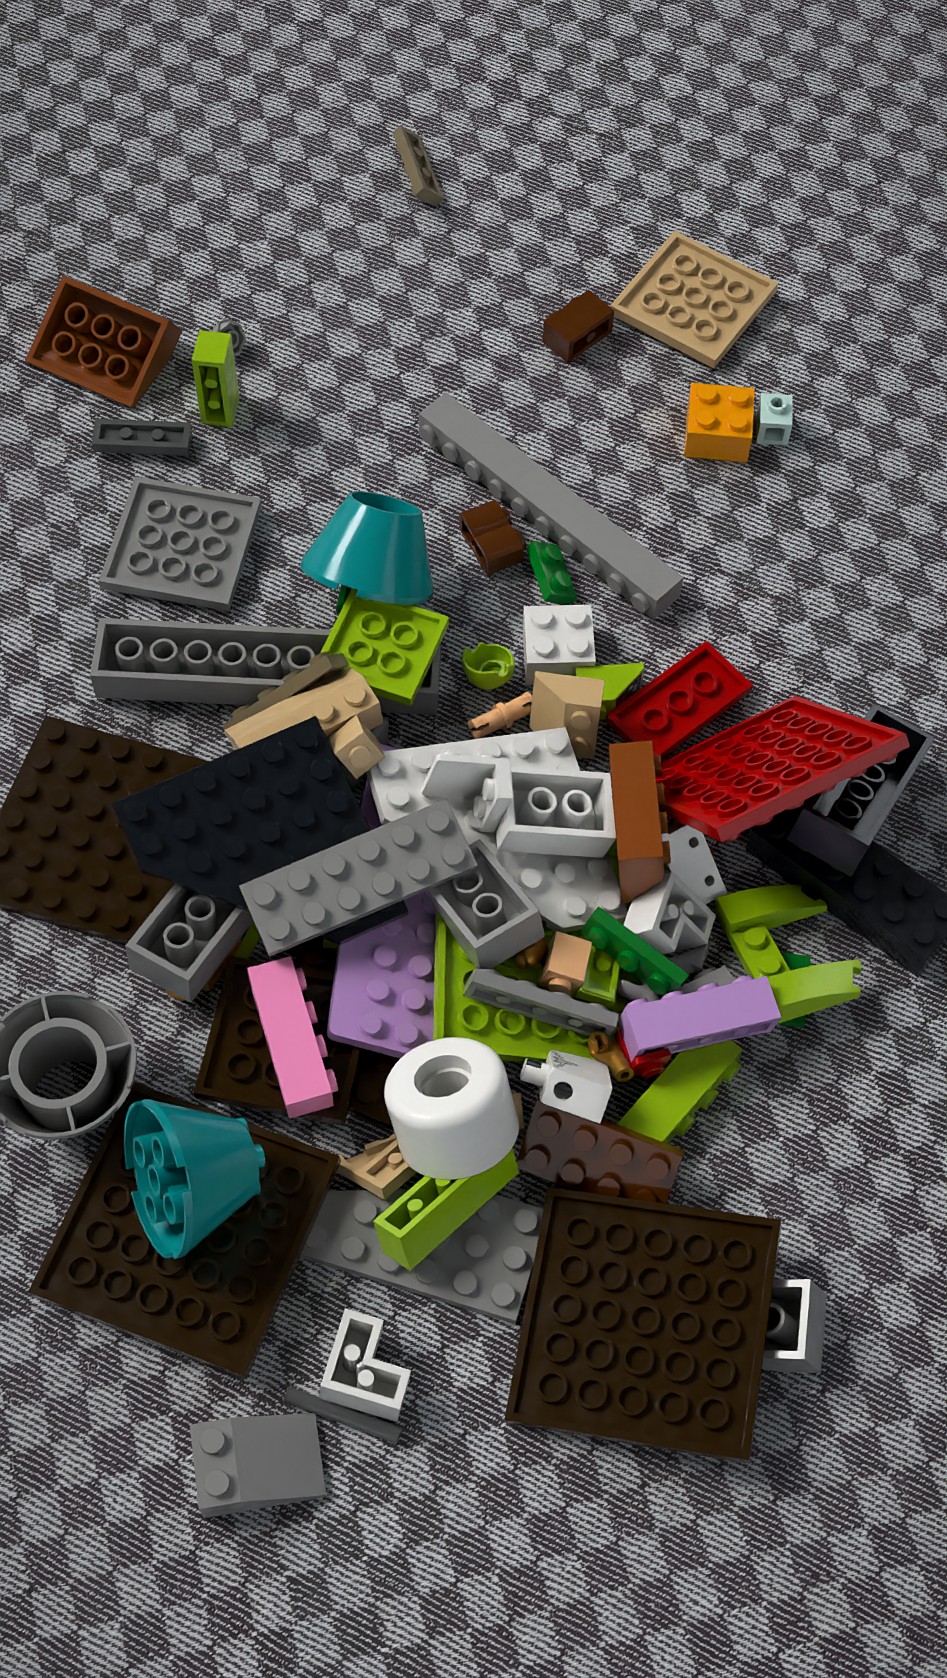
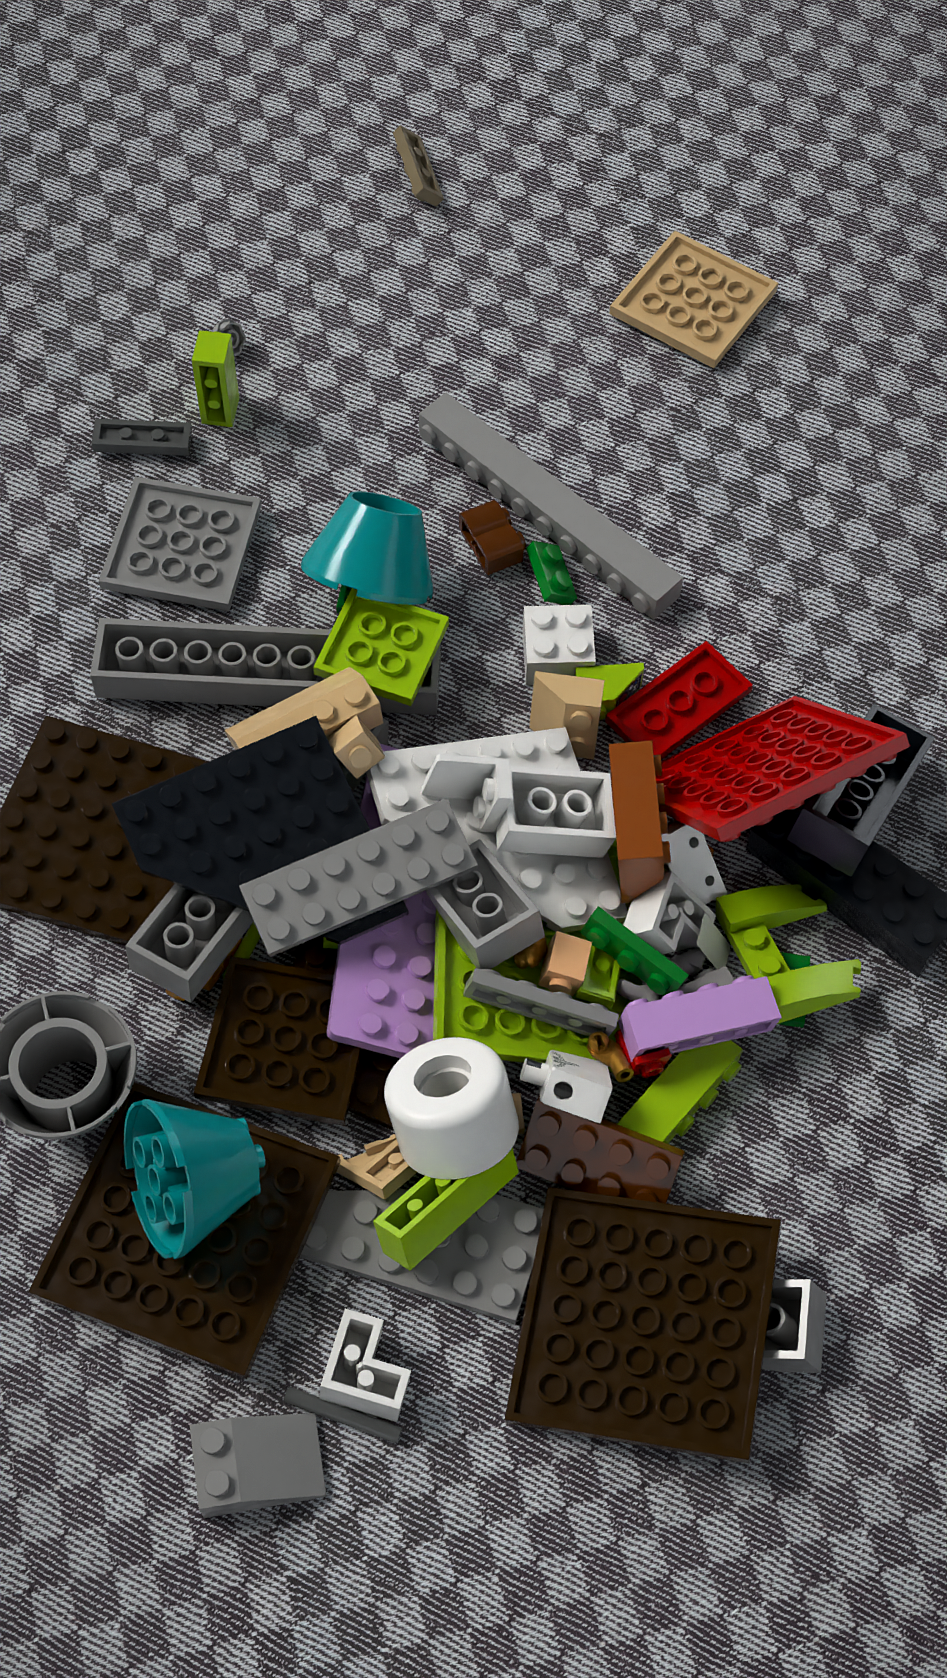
dark orange slope [25,275,182,409] -> none
dark tan plate [223,651,350,729] -> none
bright pink brick [247,956,338,1119] -> none
lime hair [461,642,515,690] -> none
light nougat pin [468,692,532,739] -> none
reddish brown brick [542,290,614,363] -> none
light orange brick [684,382,755,463] -> none
light aqua brick [756,393,792,445] -> none
none -> white sticker [697,913,730,969]

